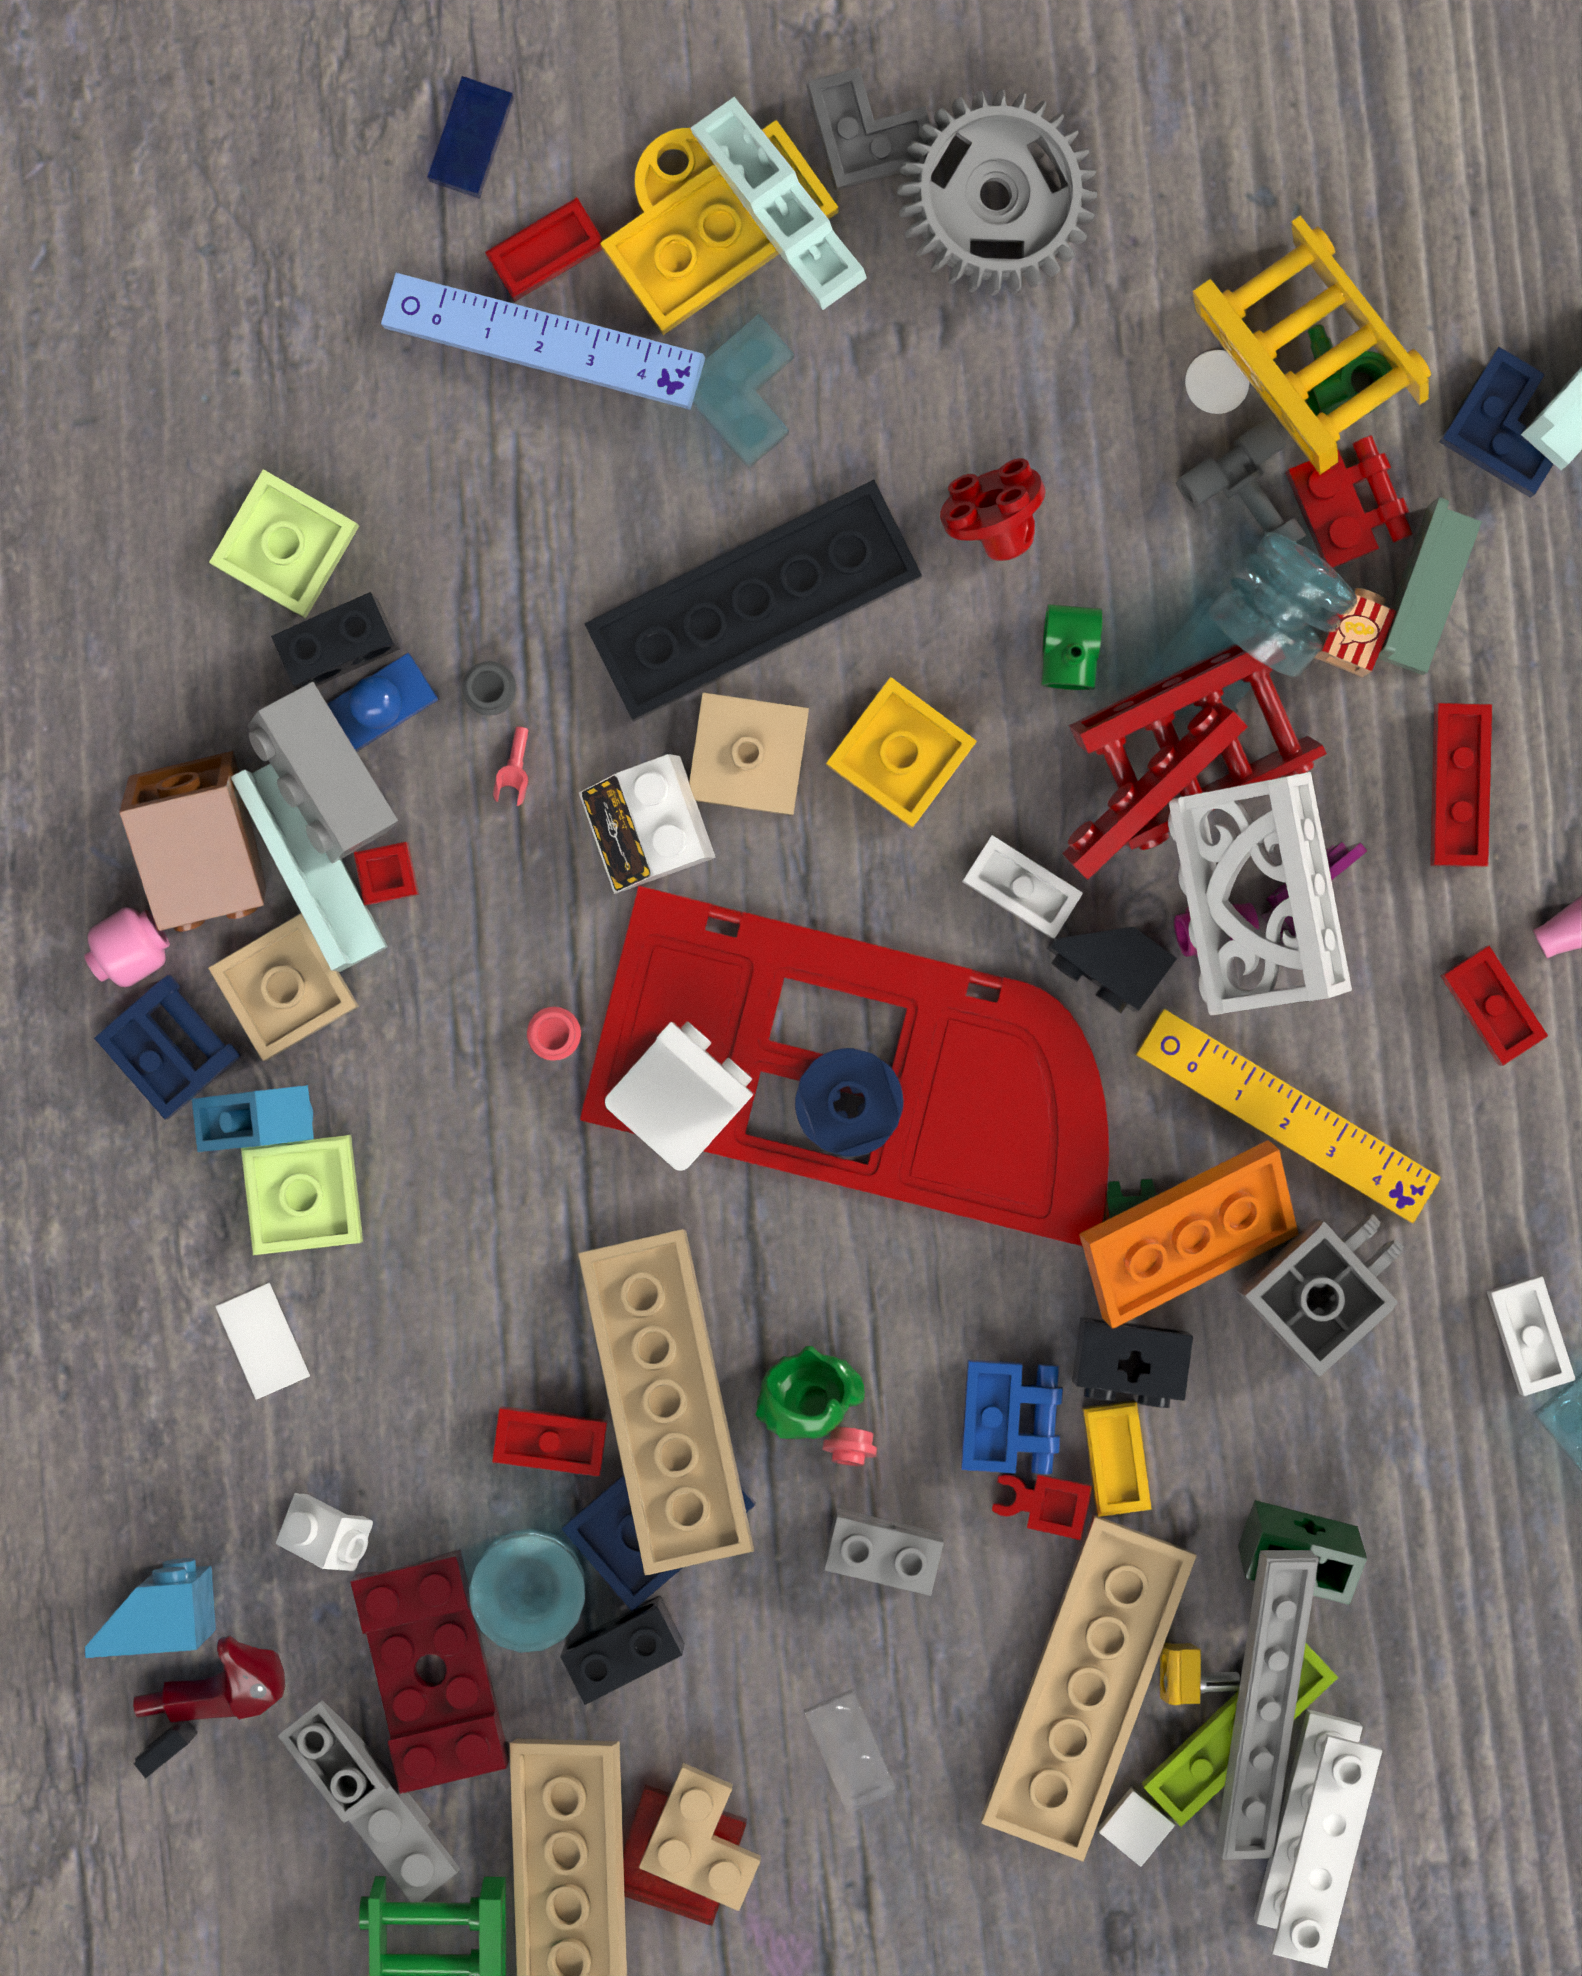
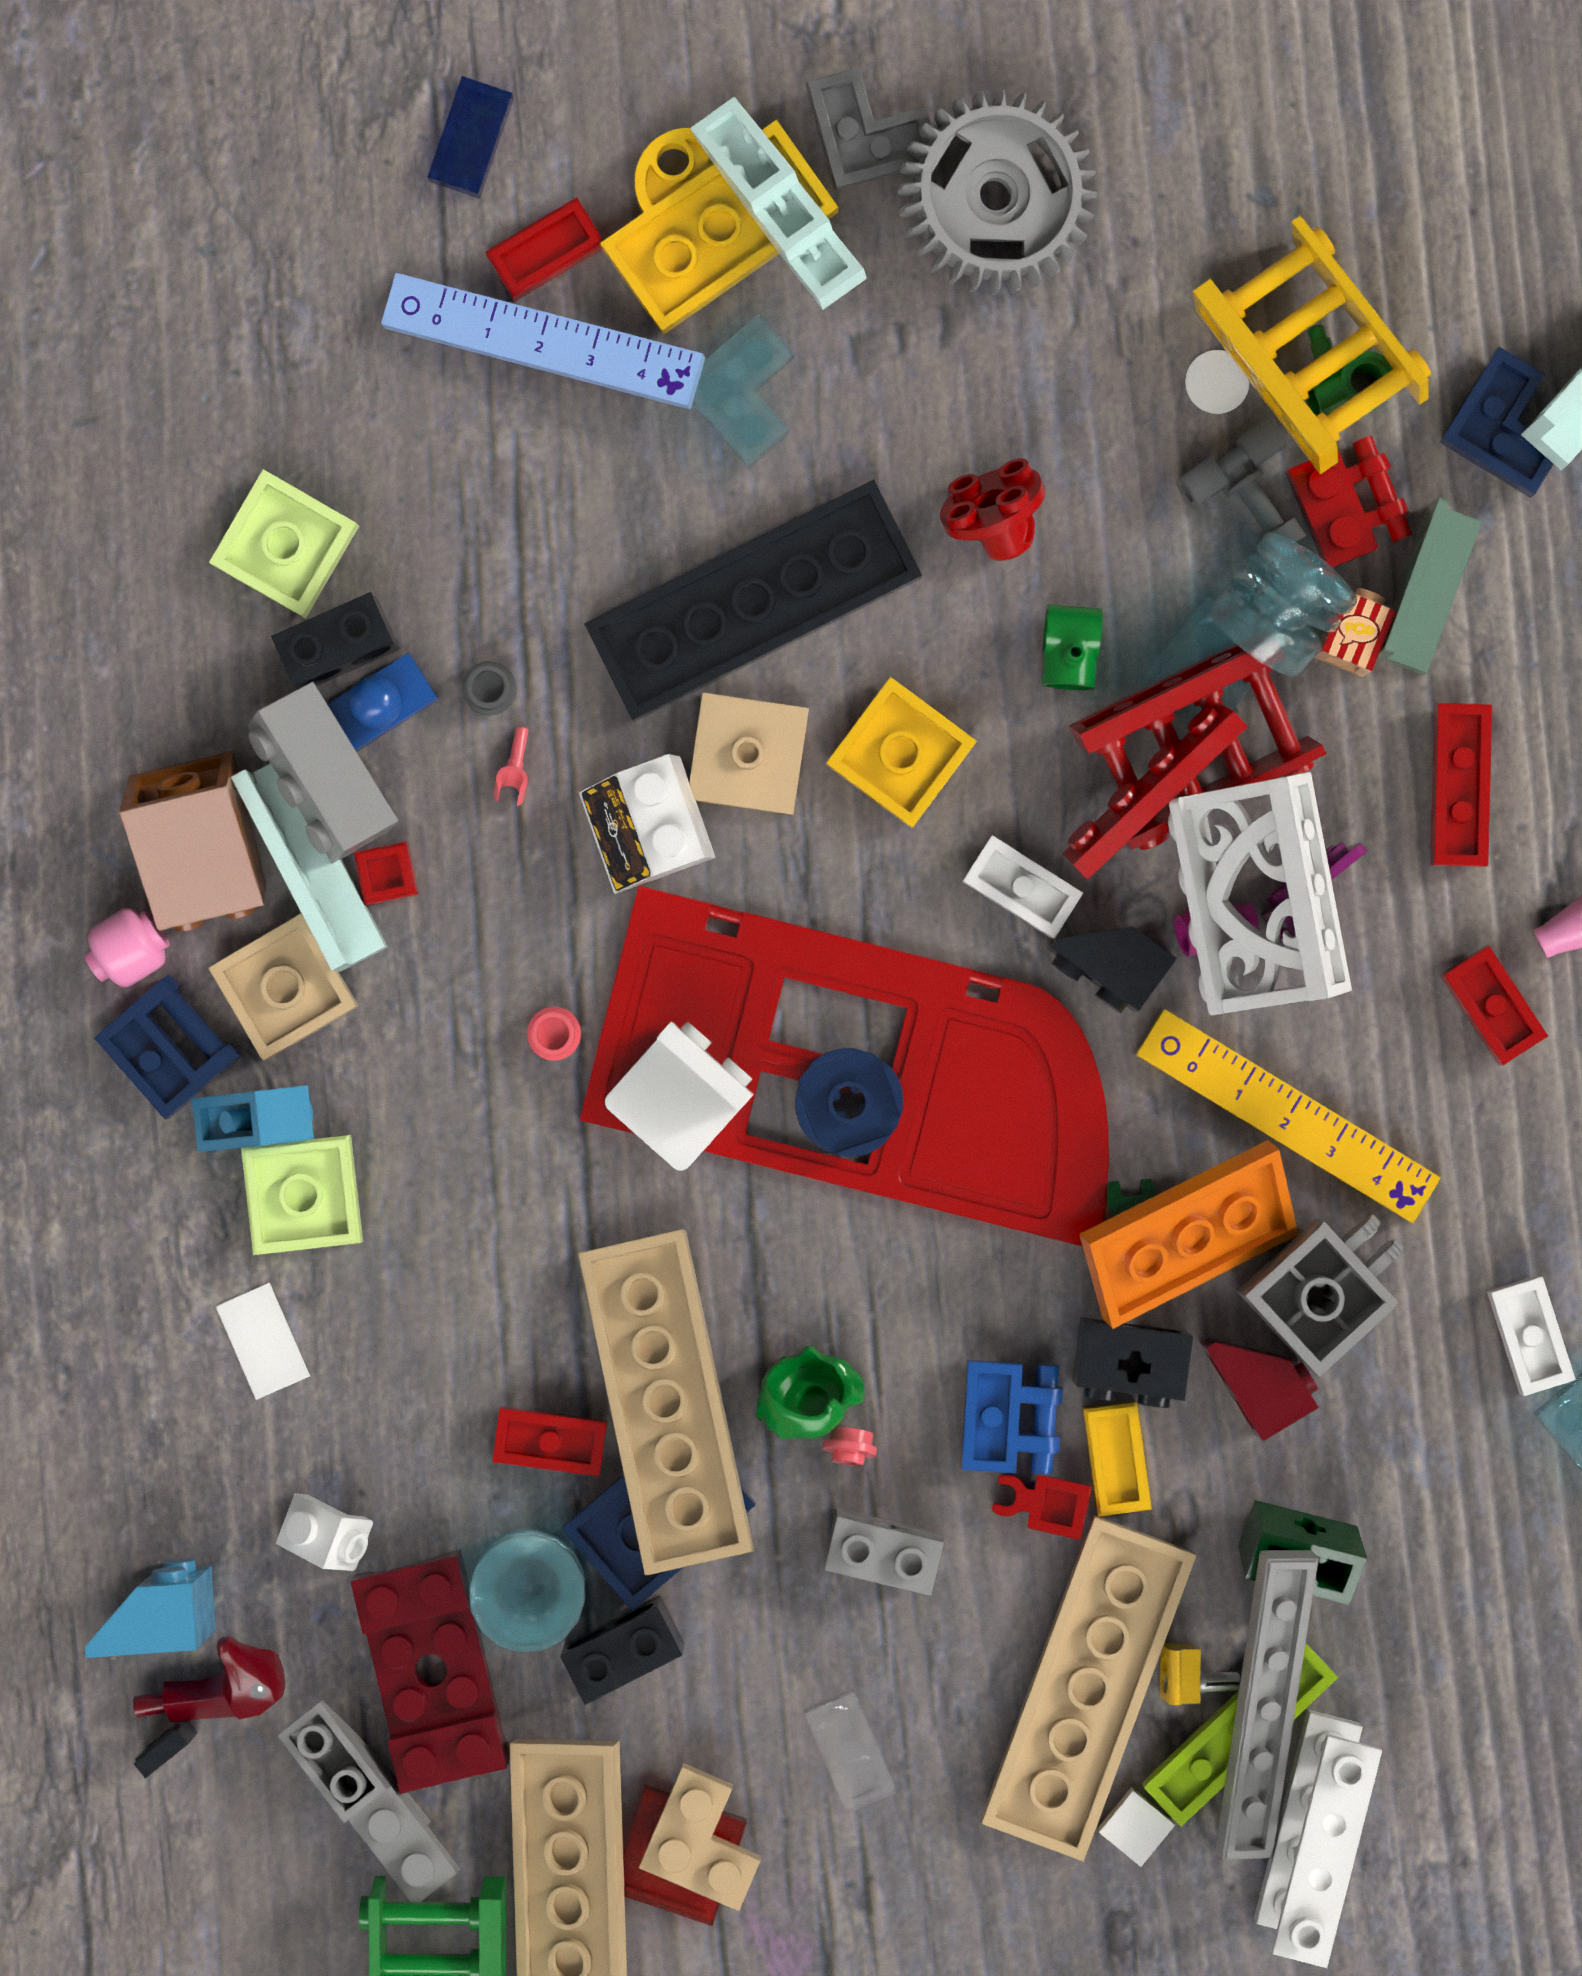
none -> dark red slope [1200,1338,1319,1441]

